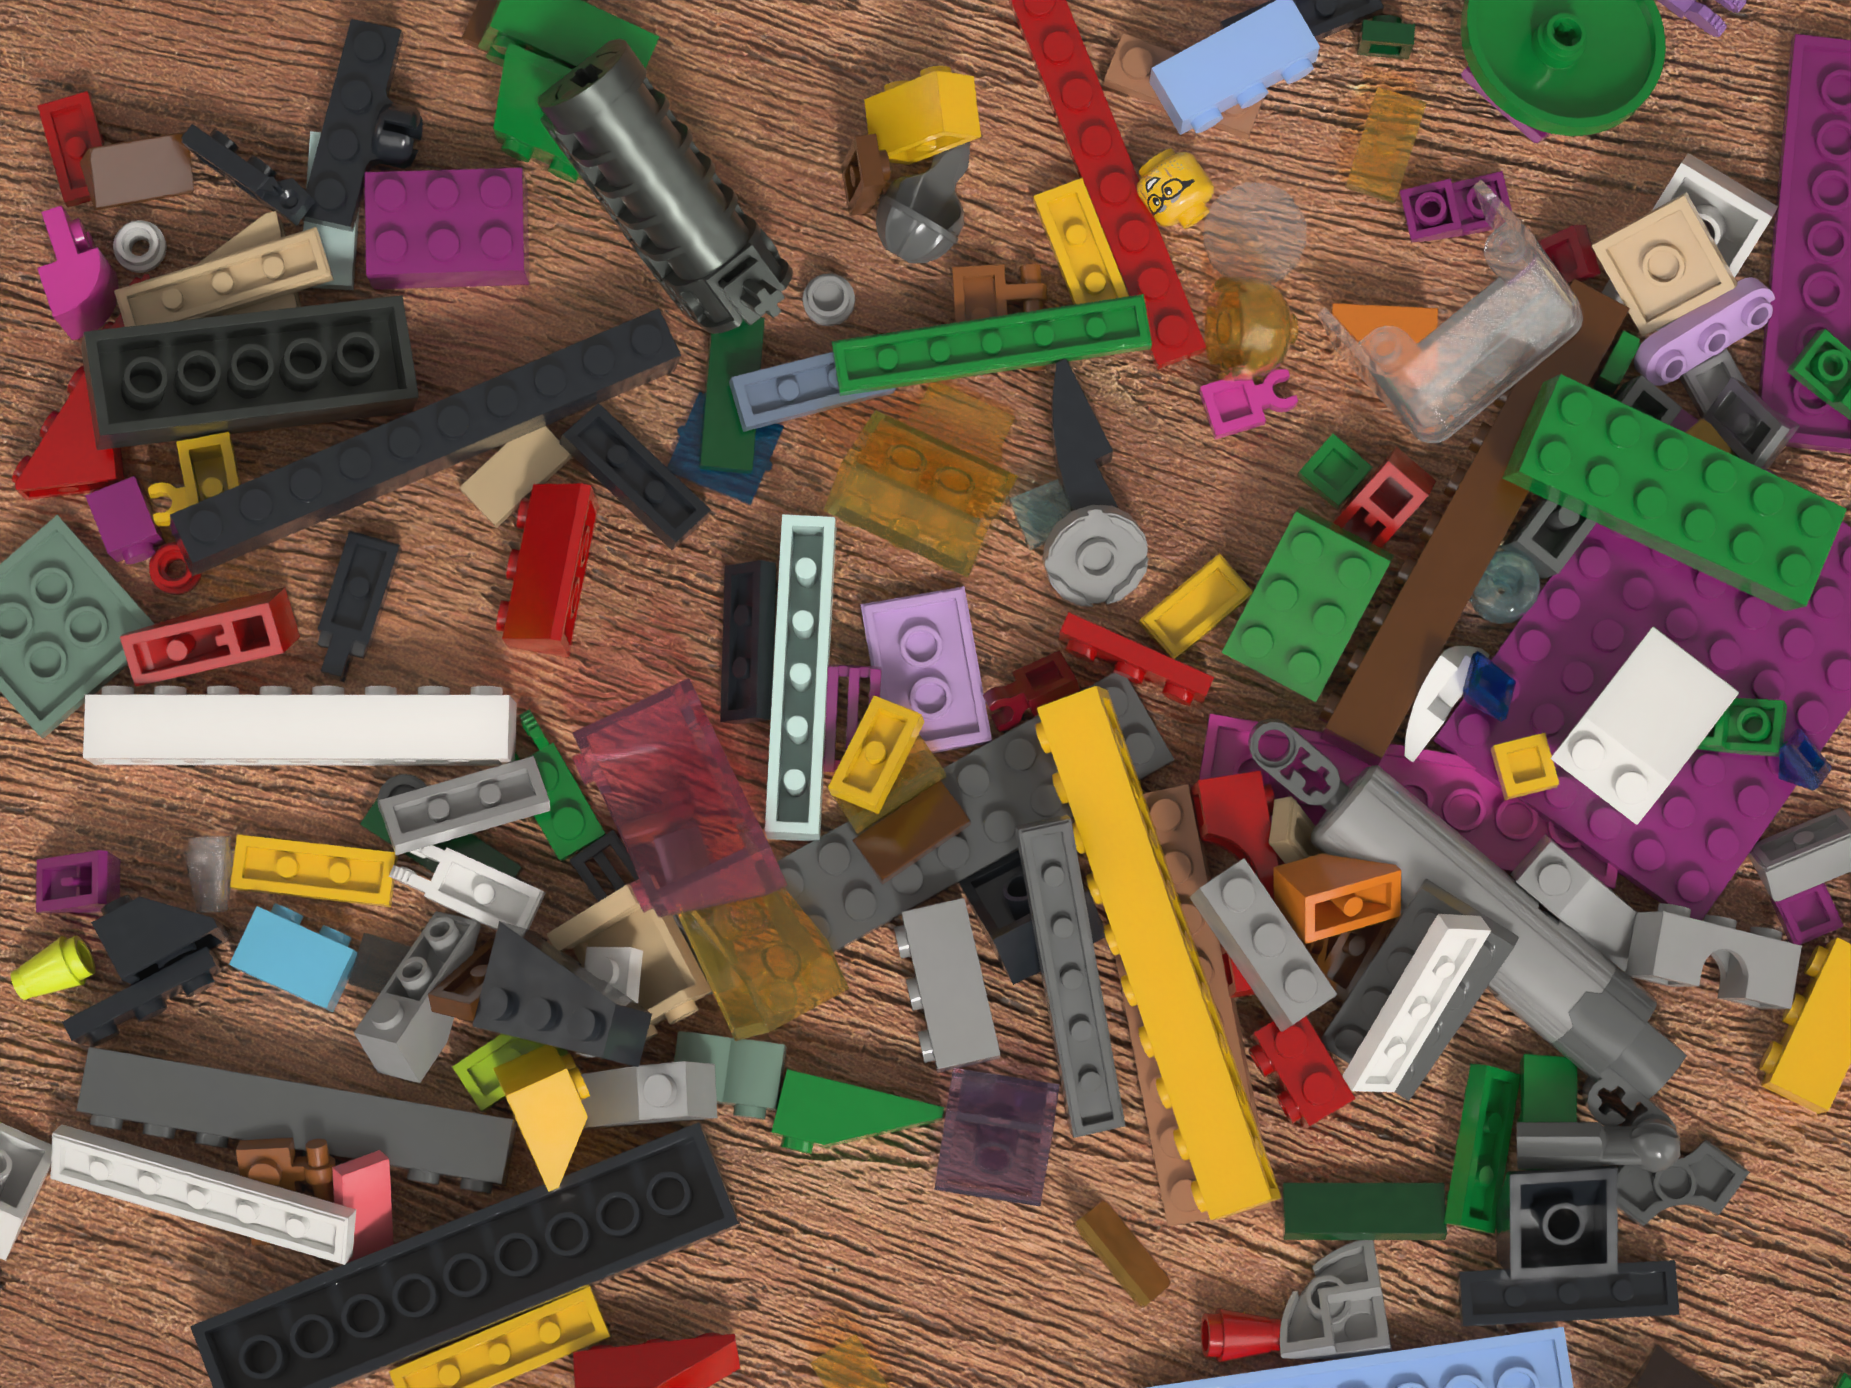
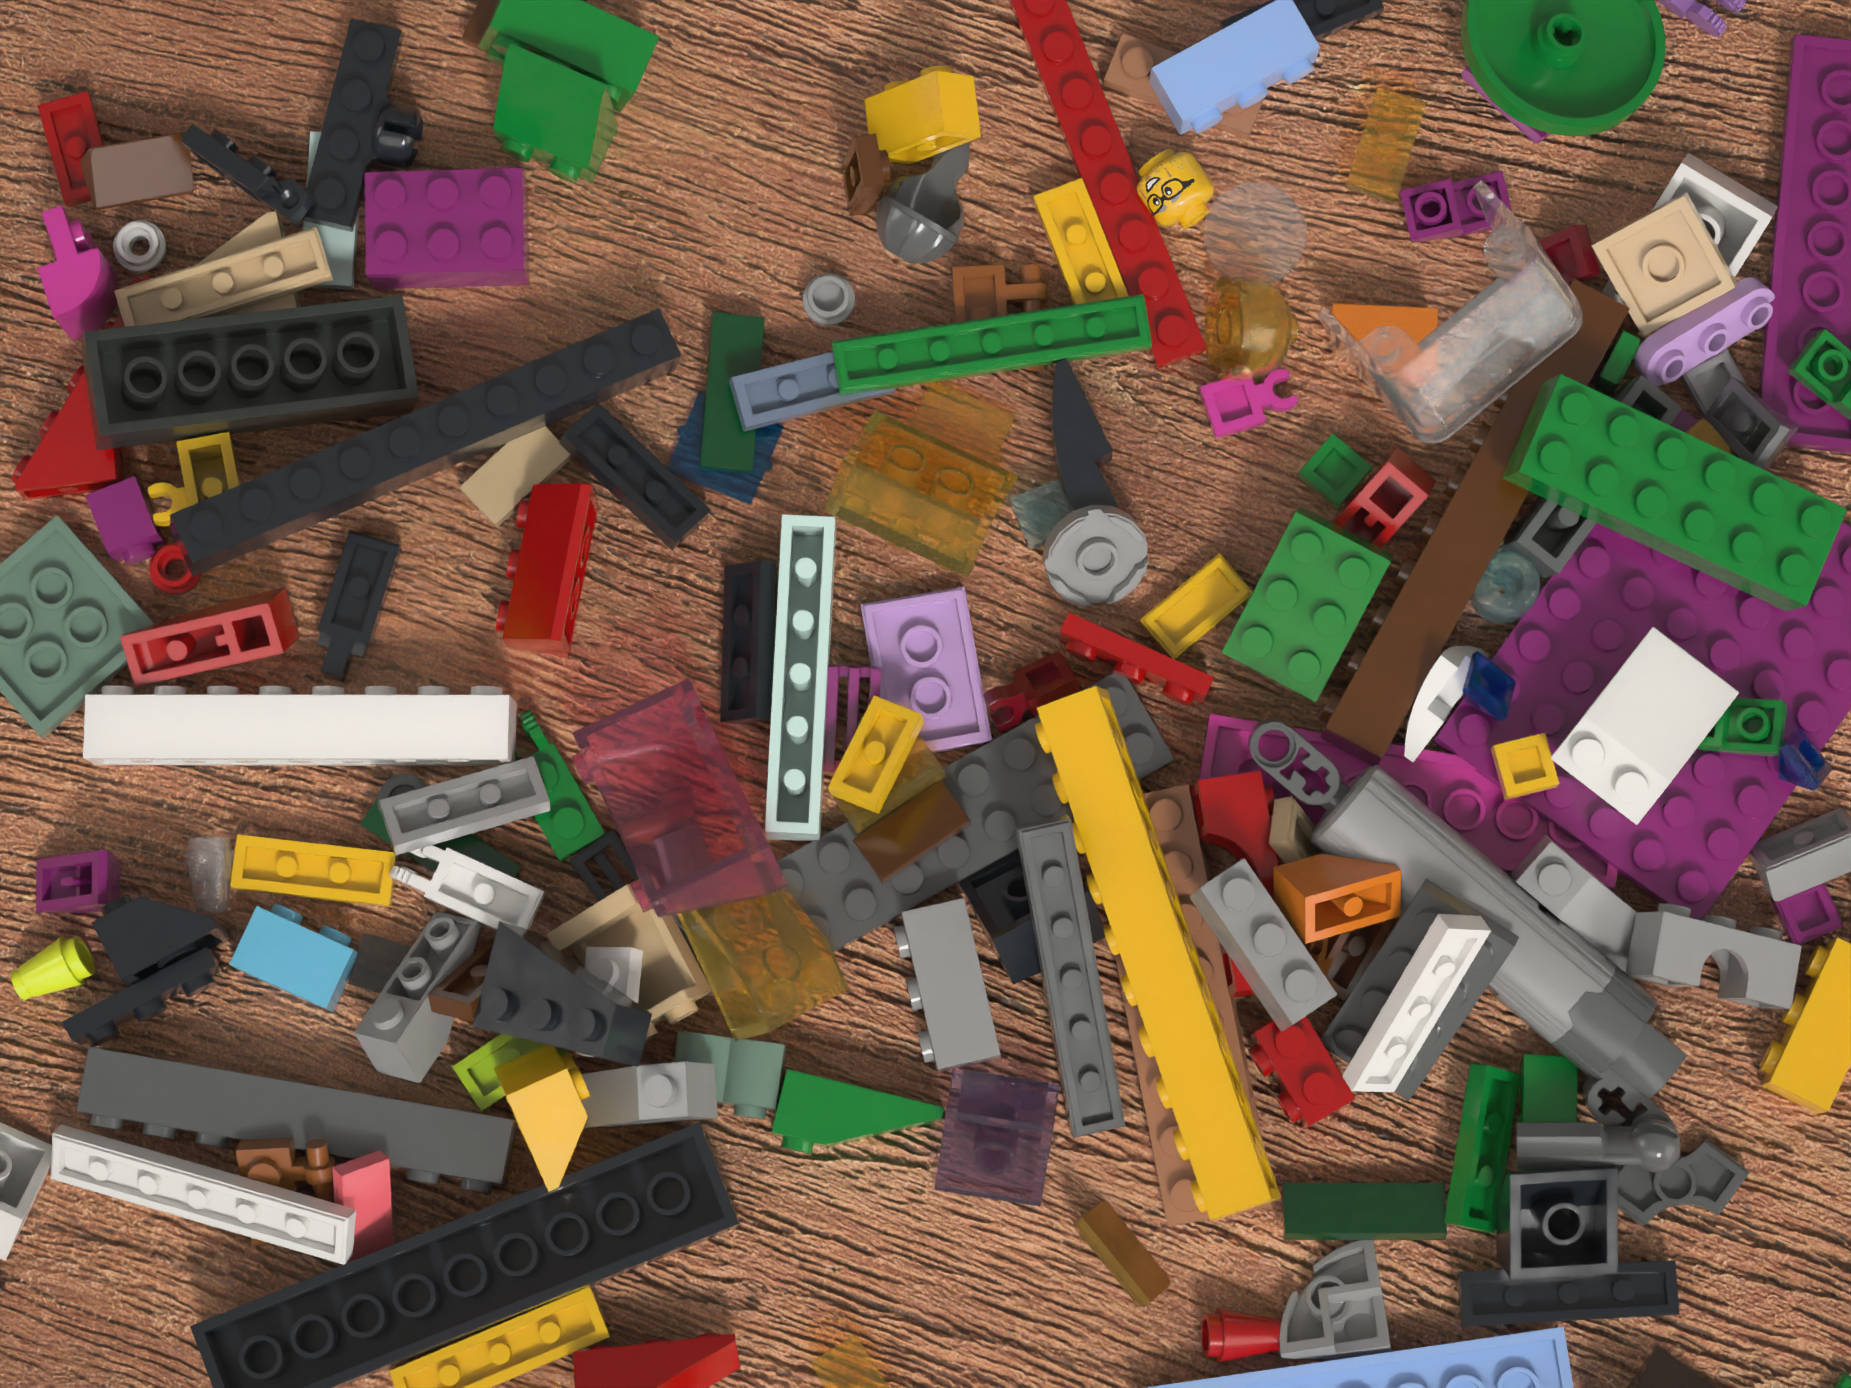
pearl dark grey piece [538,39,793,334] -> none
dark green plate [1357,15,1415,59] -> none

